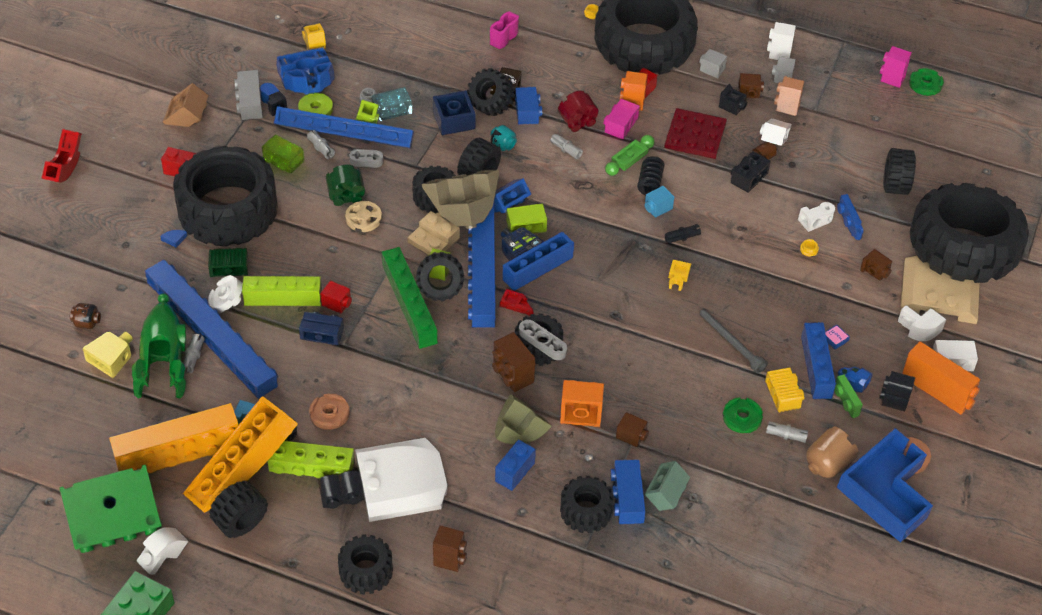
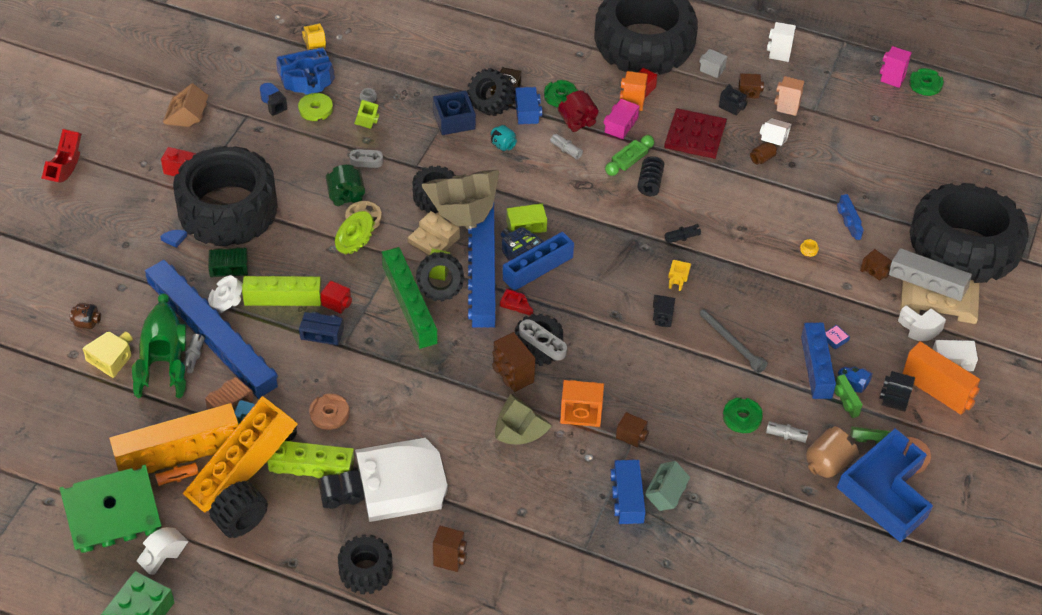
light grey brick [234,70,263,120] -> none
clear neon green brick [262,134,304,174] -> none
blue plate [274,106,414,149] -> none
light grey pin [307,130,335,159] -> none
clear light blue brick [372,87,412,121] -> none
black tyre [457,137,501,176] -> none
dark pink brick [490,11,519,49] -> none
blue brick [494,178,531,214] -> none
blue brick [495,439,536,491] -> none
black tyre [560,475,614,533] -> none
yellow plate [584,4,598,19] -> none
dark azure brick [645,186,674,218] -> none
black brick [731,151,771,193] -> none
yellow brick [765,367,804,413] -> none
light grey brick [772,56,796,83] -> none
white leg [798,202,835,232] -> none
black tyre [883,148,916,195] -> none
none -> orange pin [155,462,199,486]
none -> nougat brick [205,377,253,411]
none -> lime gear [335,211,375,255]
none -> green tile [544,80,578,107]
none -> black window [653,295,675,327]
none -> bright green plate [850,426,891,444]
none -> light grey brick [889,248,972,301]

